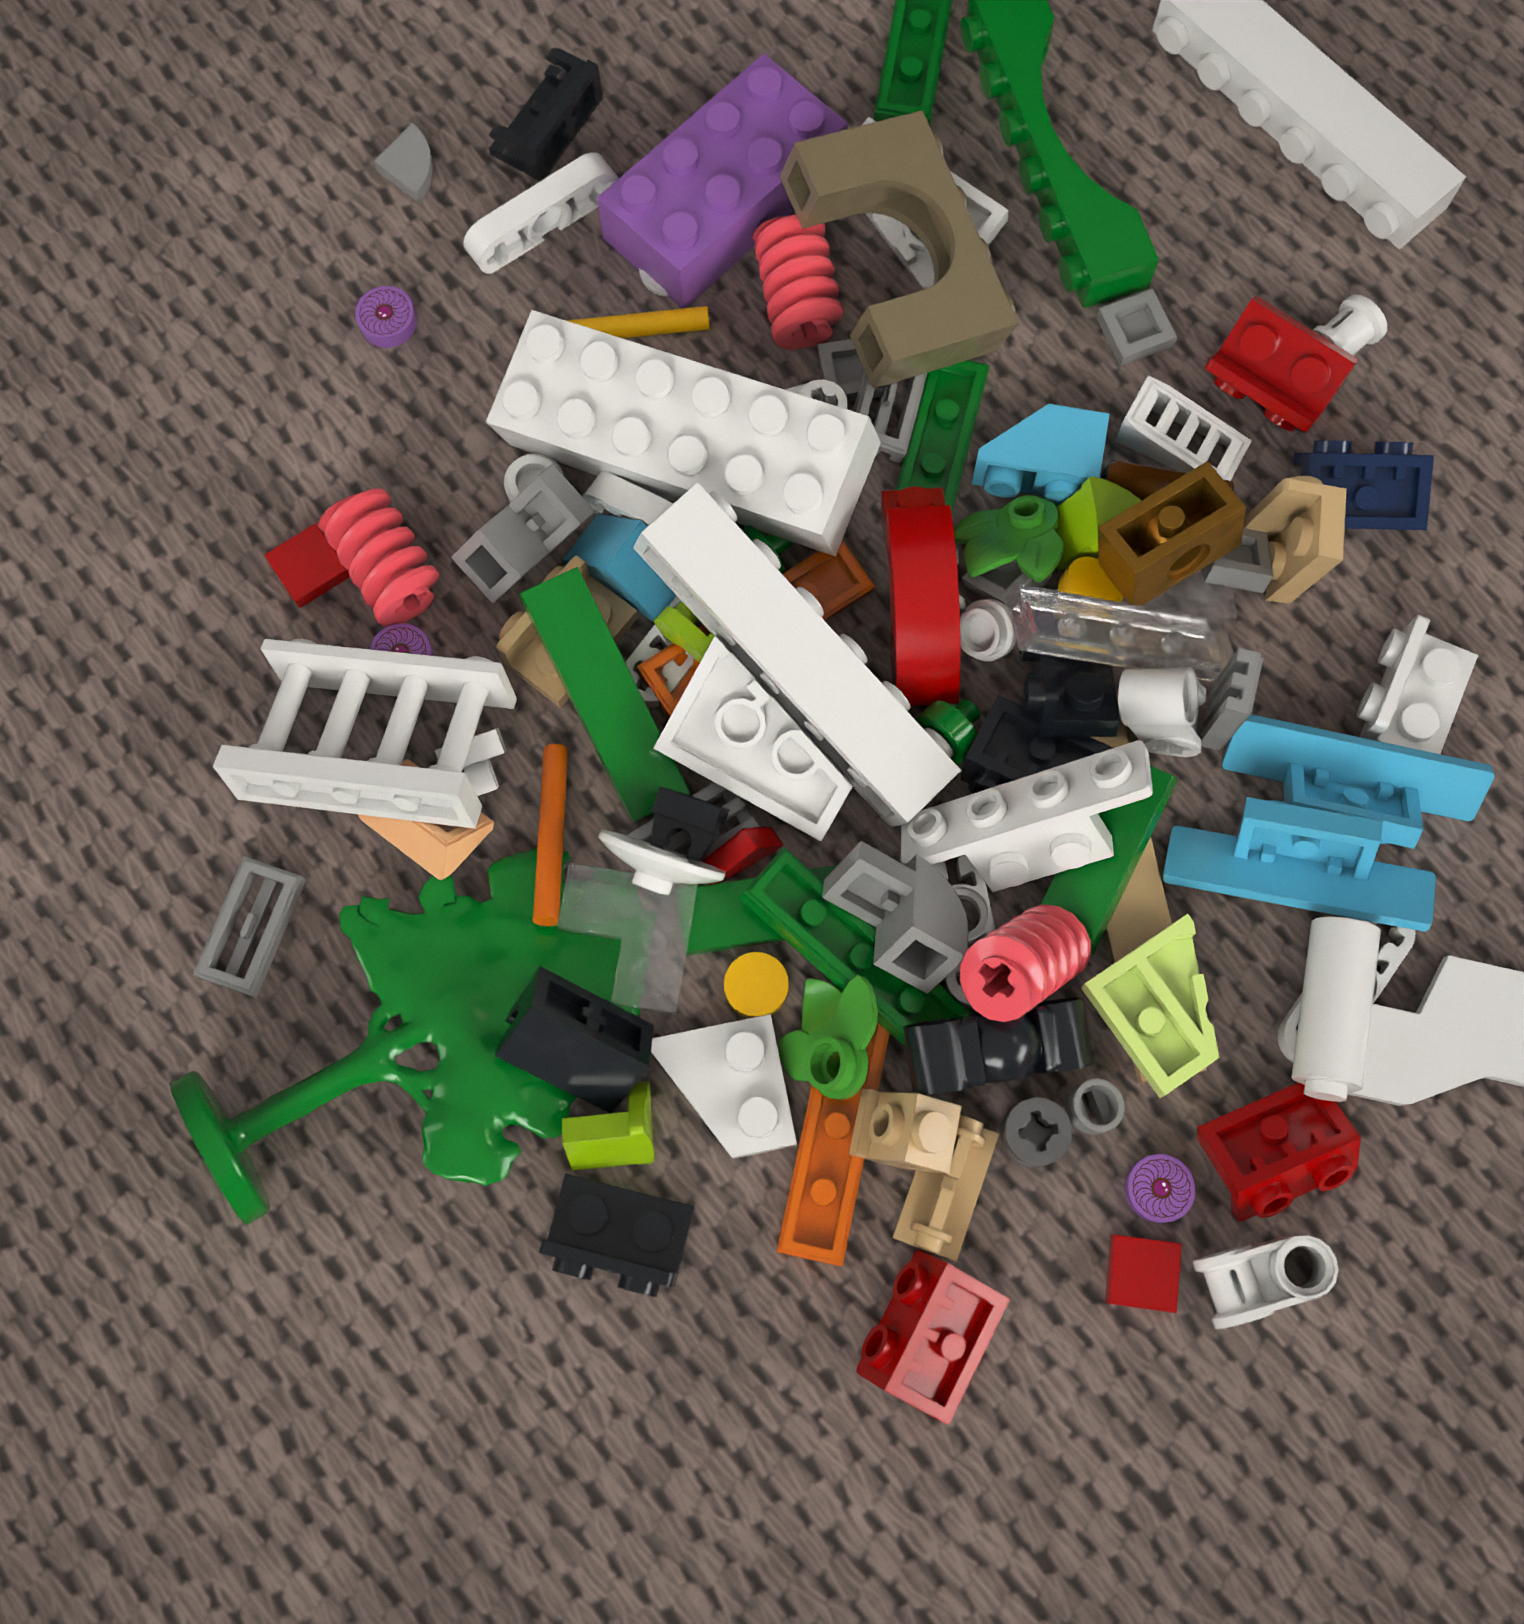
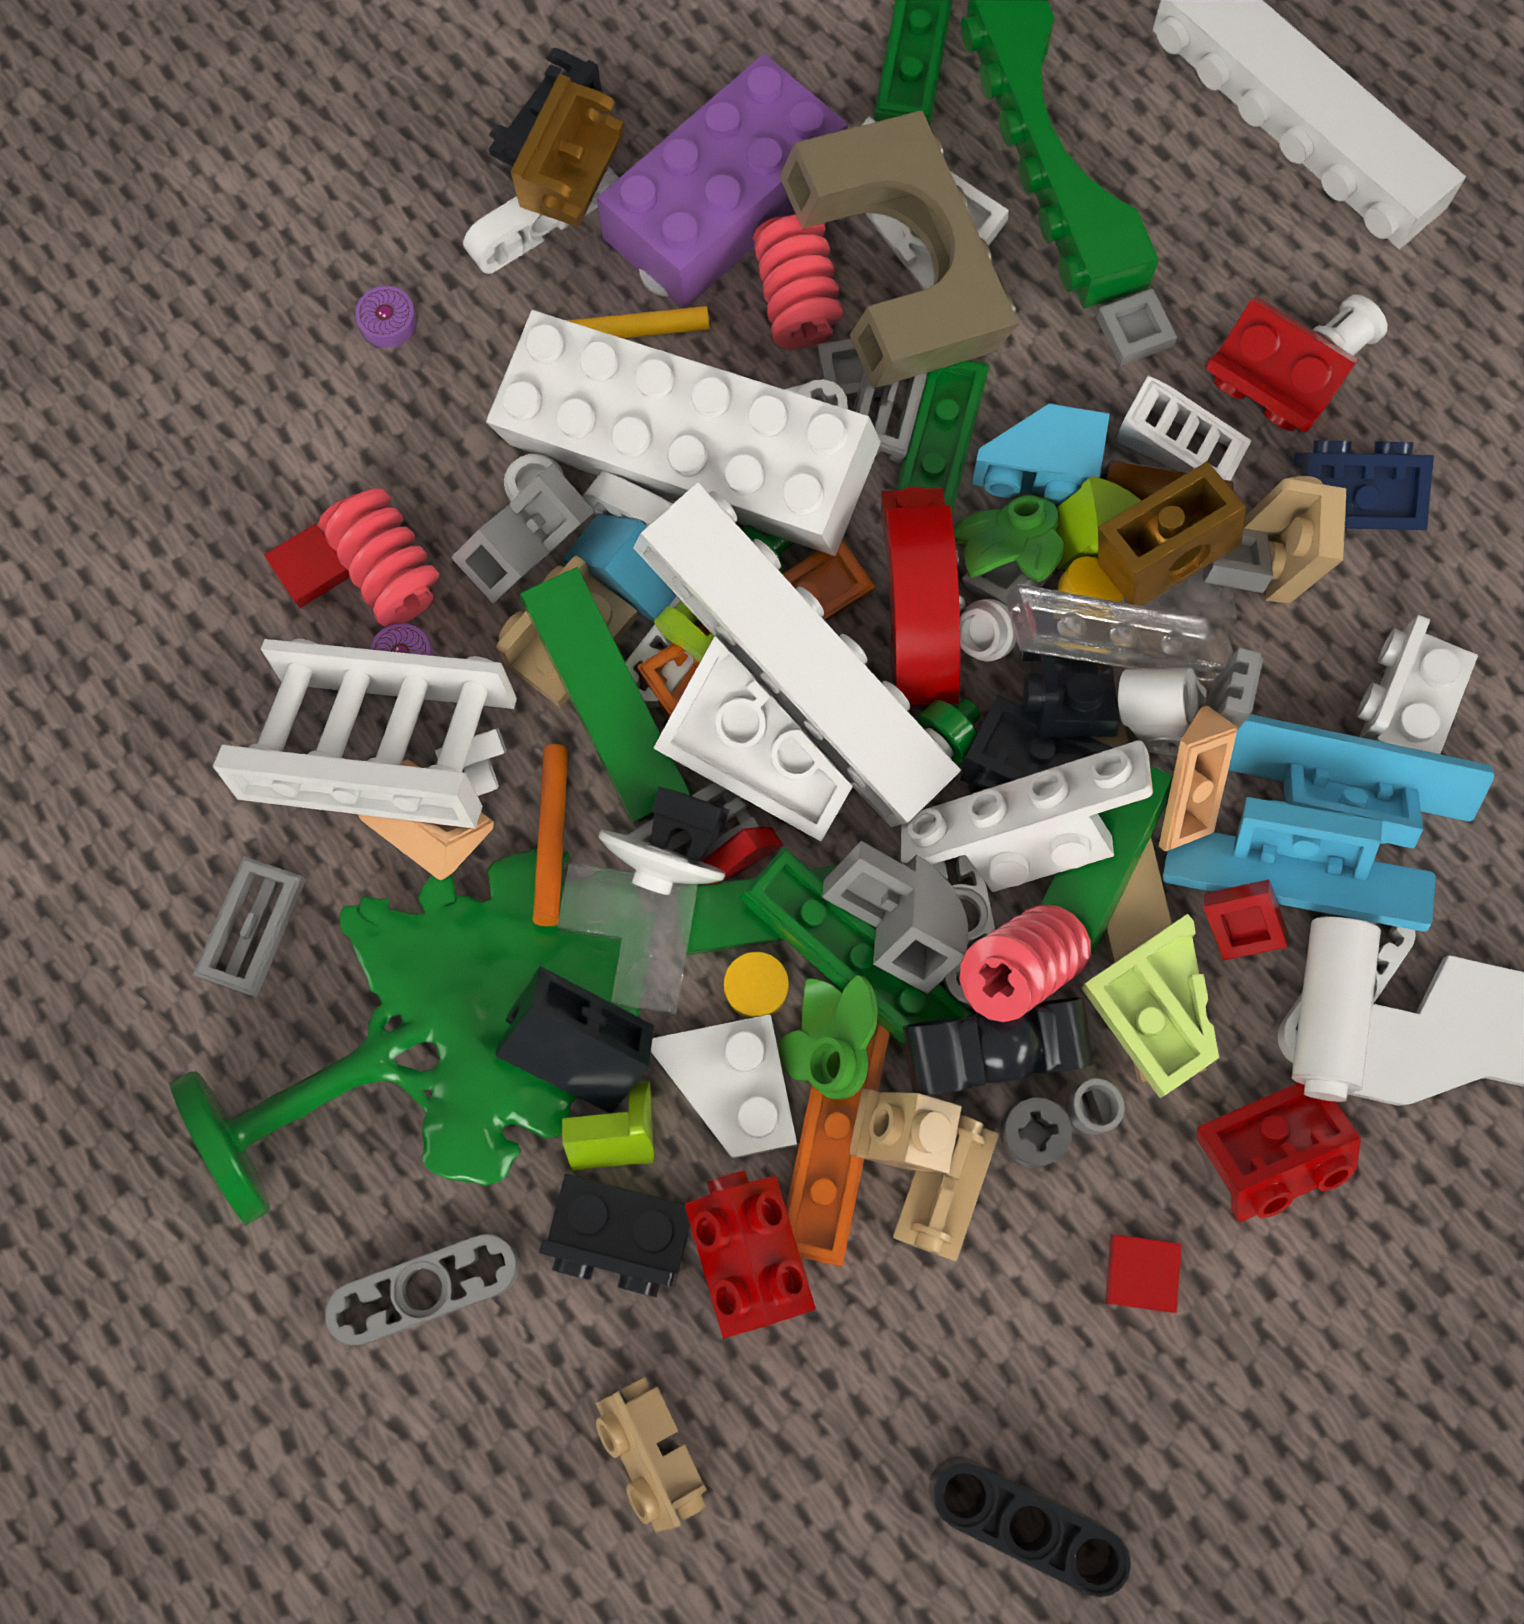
light grey tile [374,123,433,203] -> none
bracket [856,1250,1010,1426] -> none
medium lavender tile [1124,1154,1195,1223] -> none
white piece [1192,1235,1338,1329] -> none
none -> light grey beam [325,1234,520,1346]
none -> pearl gold hinge [511,74,625,228]
none -> tan hinge [596,1377,707,1533]
none -> red brick [684,1170,816,1339]
none -> black beam [929,1456,1131,1598]
none -> light nougat slope [1159,706,1238,851]
none -> red tile [1203,879,1289,961]

